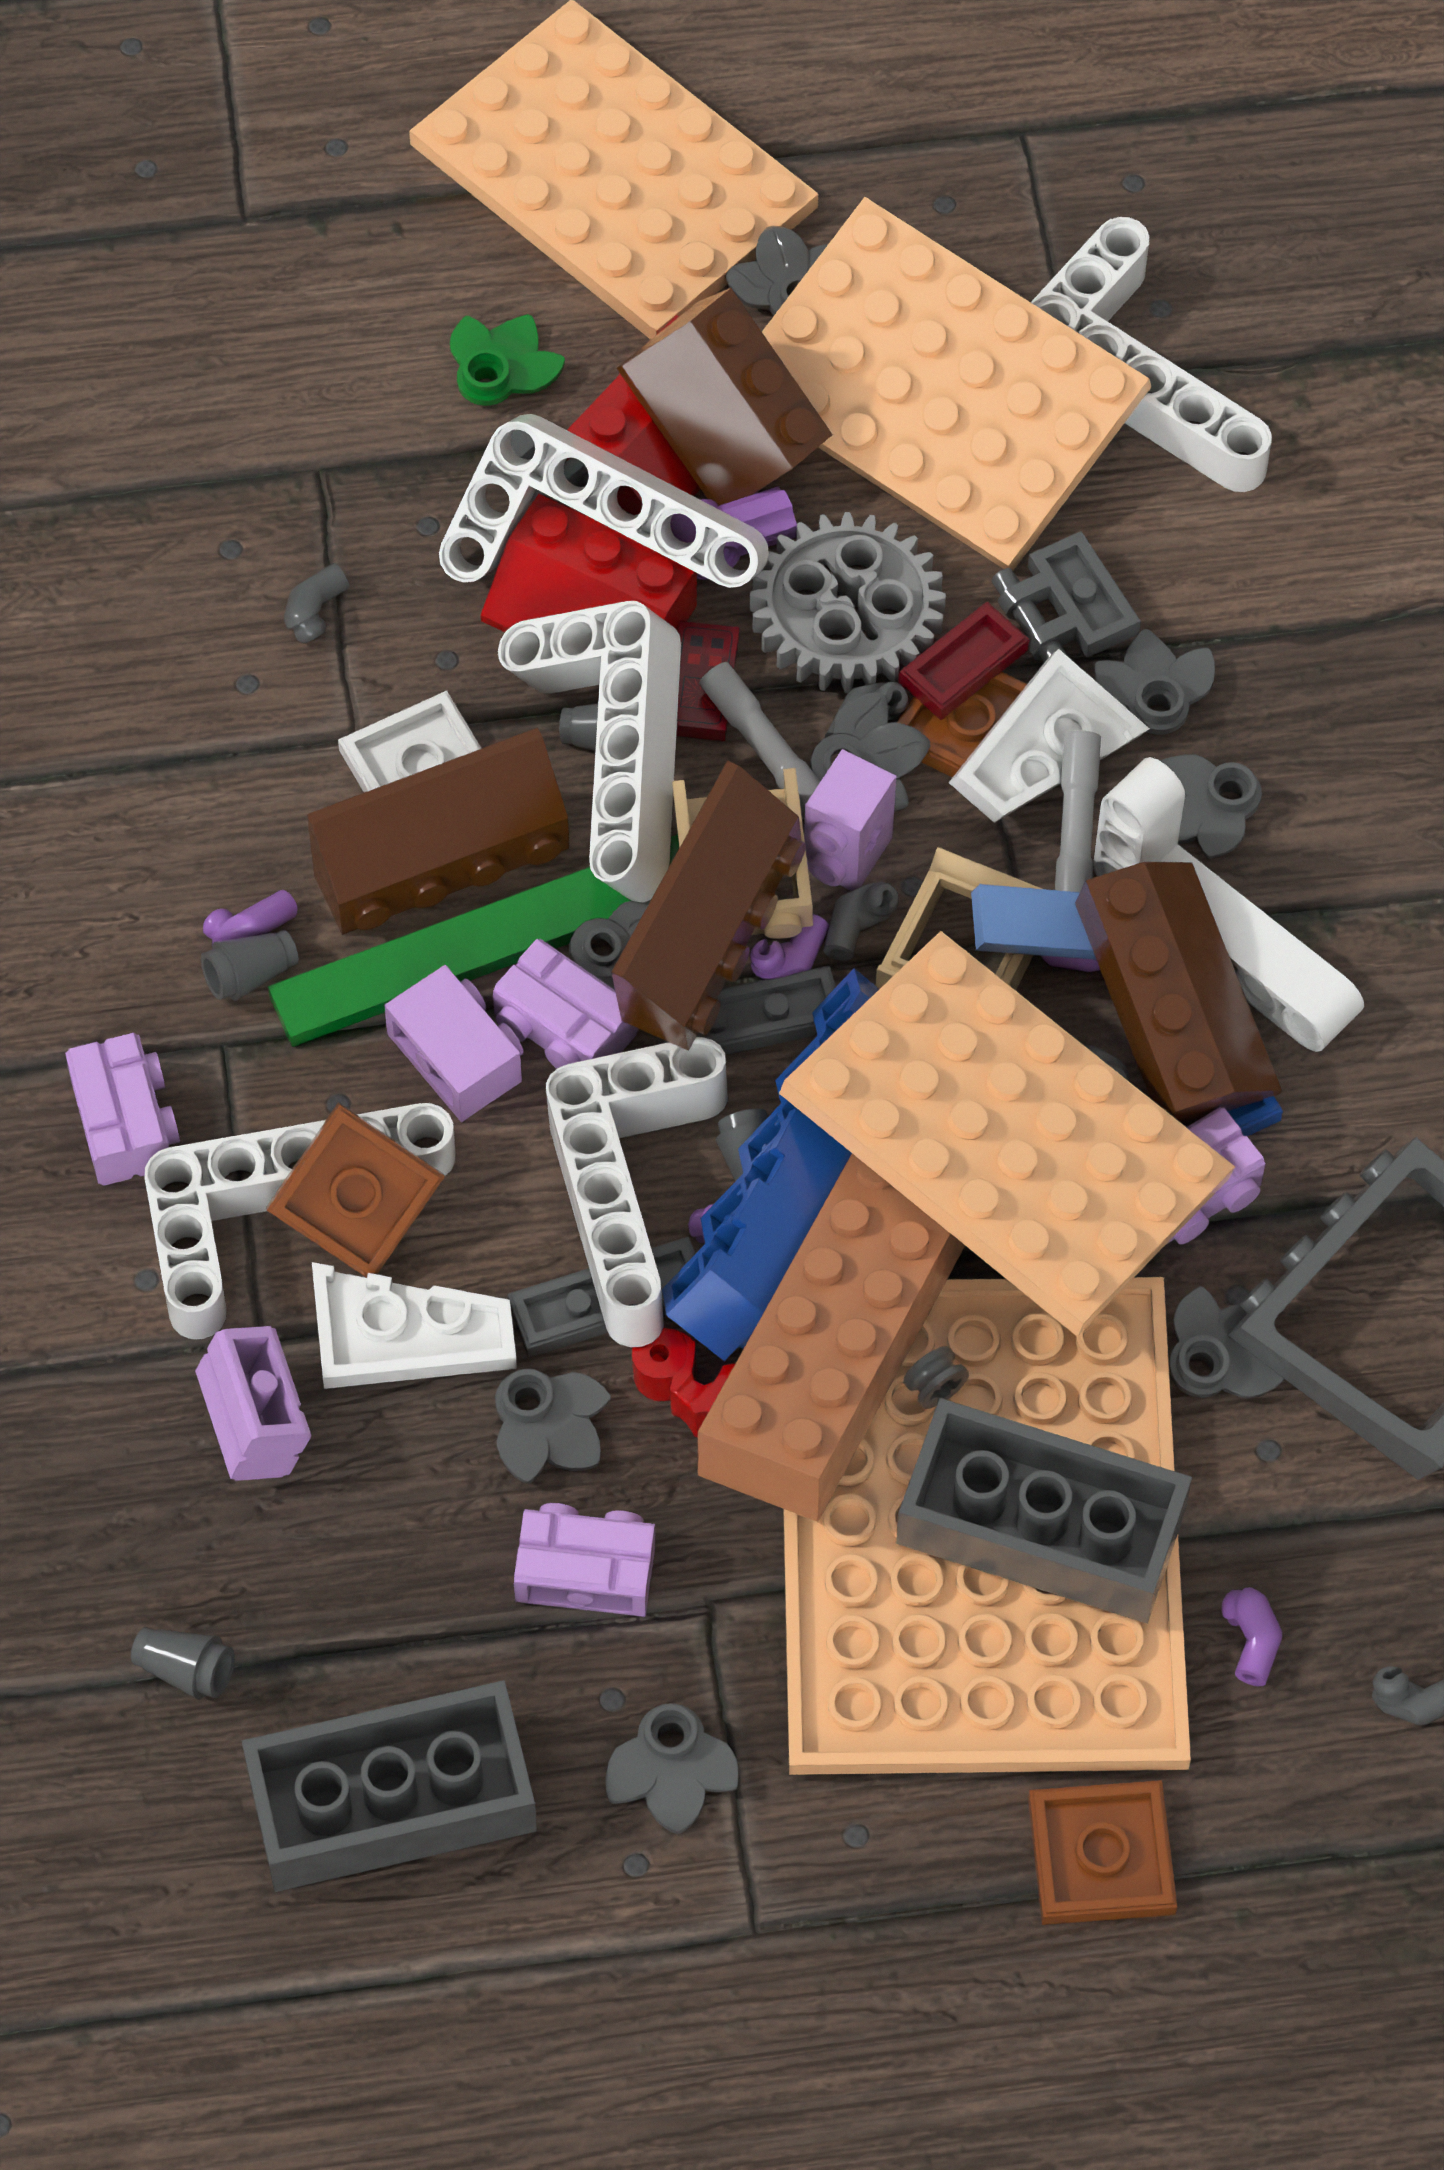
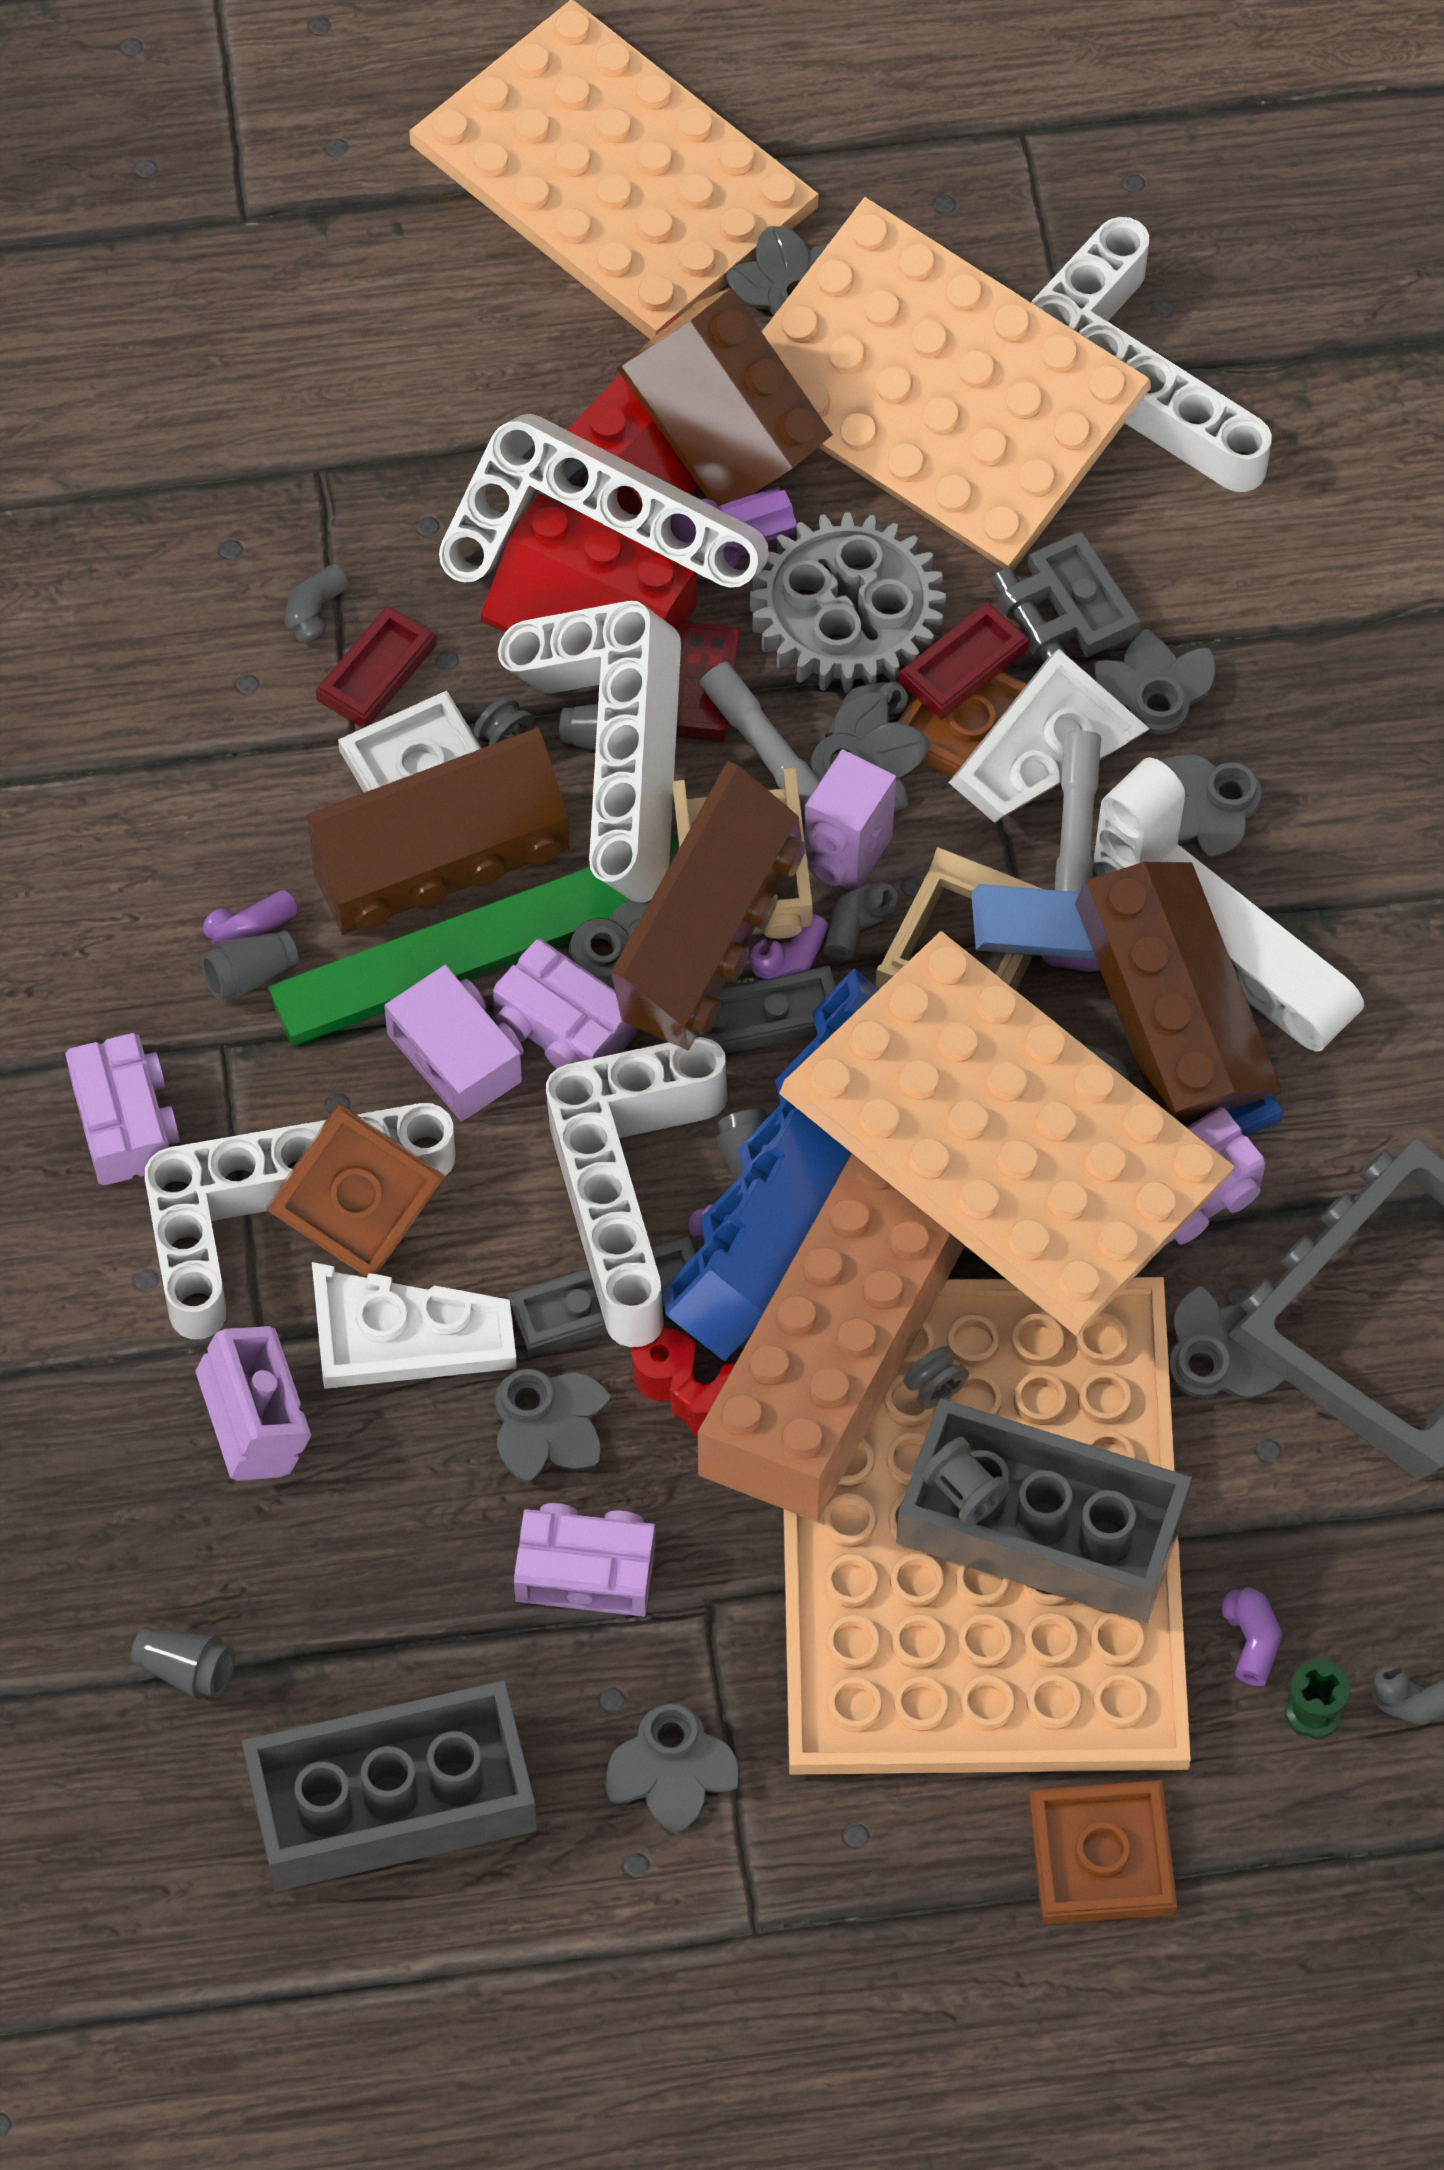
green plate [450,314,565,406] -> none
none -> dark red tile [316,605,437,729]
none -> dark grey bush [474,696,534,745]
none -> dark grey bush [921,1437,1010,1526]
none -> dark green bush [1285,1660,1350,1739]

